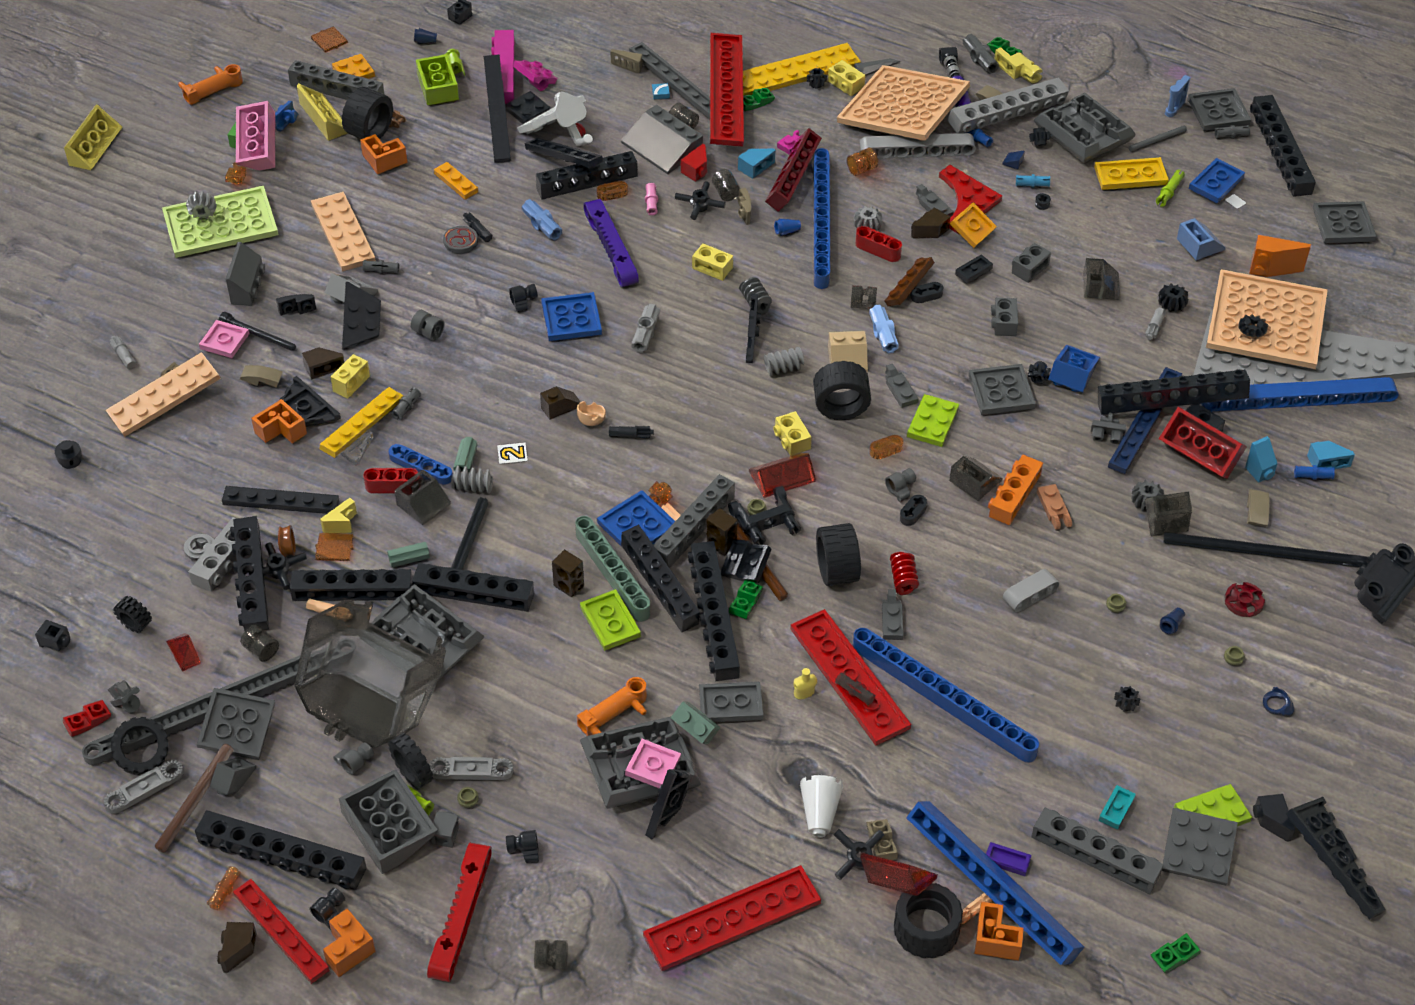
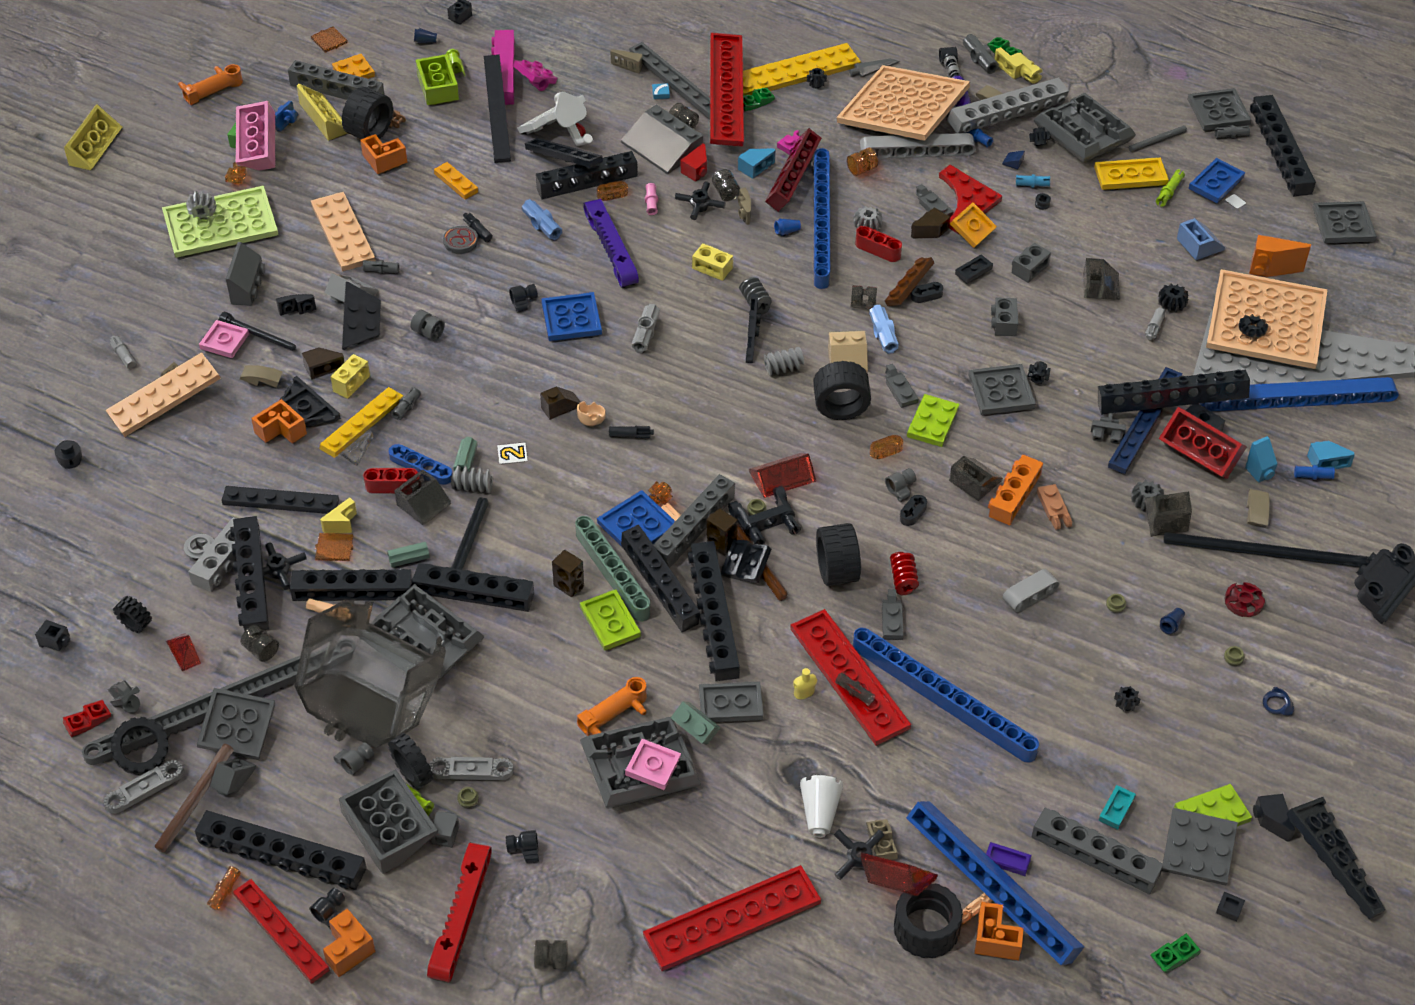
dark brown slope [217,922,257,973] -> none
dark orange piece [278,525,296,557] -> none
black plate [505,91,551,124] -> none
black wing [645,769,693,840] -> none
green slope [729,580,763,619] -> none
light yellow brick [773,411,811,456] -> none
light yellow brick [828,60,865,96] -> none
blue slope [1048,345,1100,392] -> none
medium blue plate [1165,75,1191,117] -> none
none -> black plate [1216,892,1245,922]

